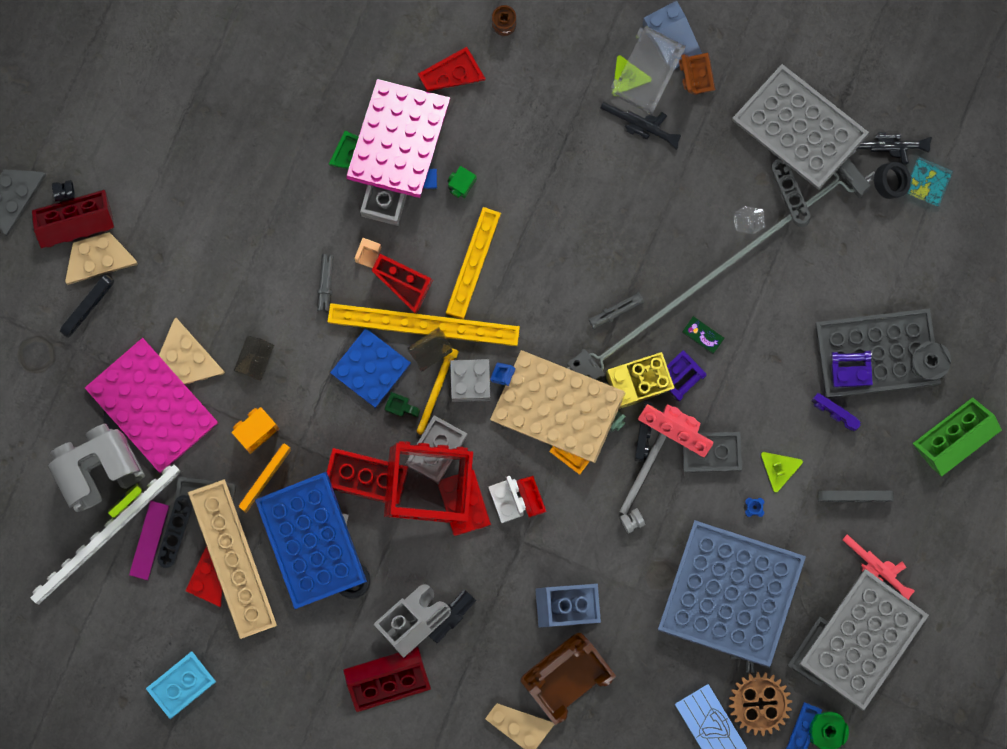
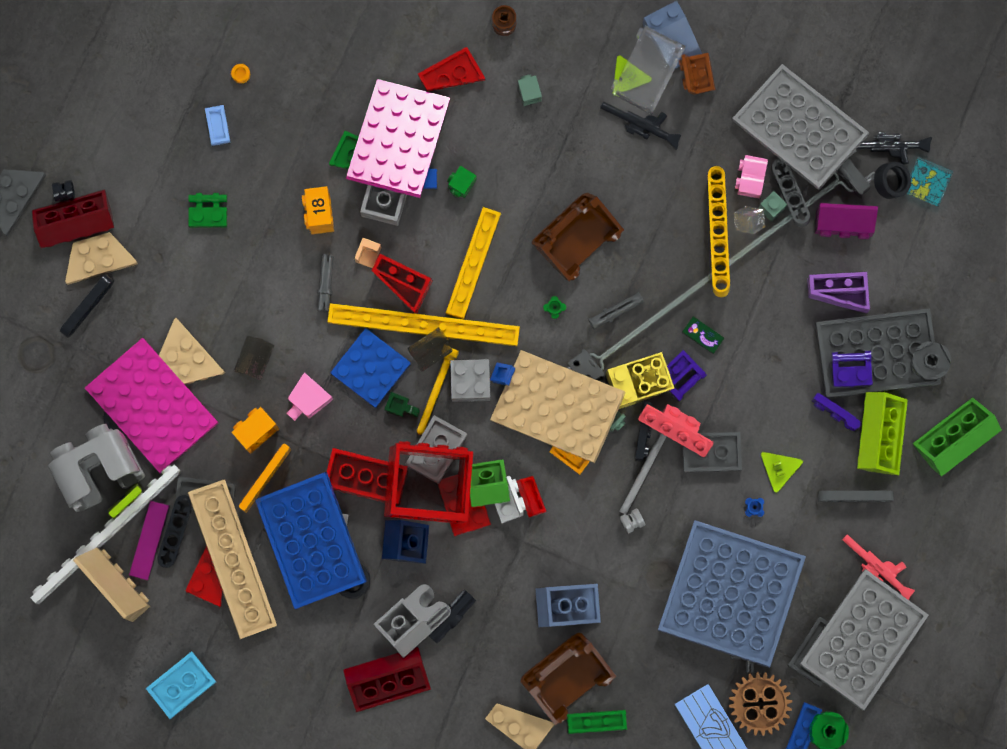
none -> tan slope [73,548,150,622]
none -> green plate [188,193,227,228]
none -> light blue tile [205,105,231,146]
none -> light orange tile [231,64,251,84]
none -> bright pink torso [286,373,333,421]
none -> light orange brick [302,186,334,234]
none -> dark blue slope [382,520,429,563]
none -> bright green slope [470,460,510,507]
none -> sand green brick [518,75,542,106]
none -> reddish brown windscreen [532,193,624,281]
none -> green plate [543,296,566,319]
none -> green tile [567,710,627,734]
none -> yellow beam [708,166,730,297]
none -> bright pink brick [735,155,768,199]
none -> sand green brick [758,191,787,222]
none -> medium lavender wedge [807,272,870,314]
none -> magenta slope [815,203,878,239]
none -> lime slope [857,392,908,475]

